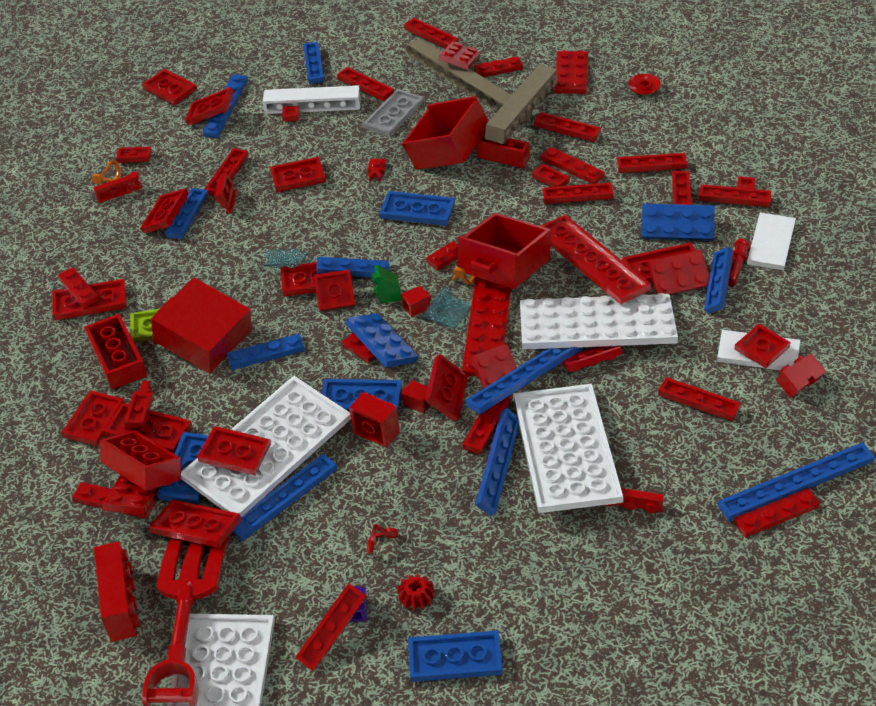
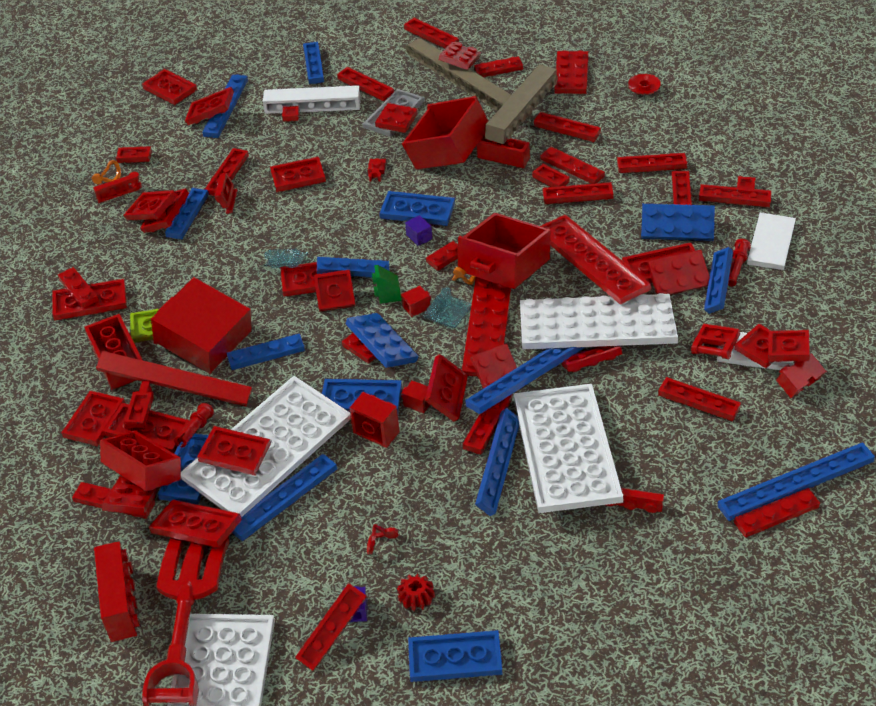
none -> red tile [96,351,252,407]
none -> red plate [123,190,178,220]
none -> red pin [174,403,214,448]
none -> red plate [375,103,418,133]
none -> dark purple brick [405,215,433,246]
none -> red plate [691,324,741,360]
none -> red plate [768,330,810,362]

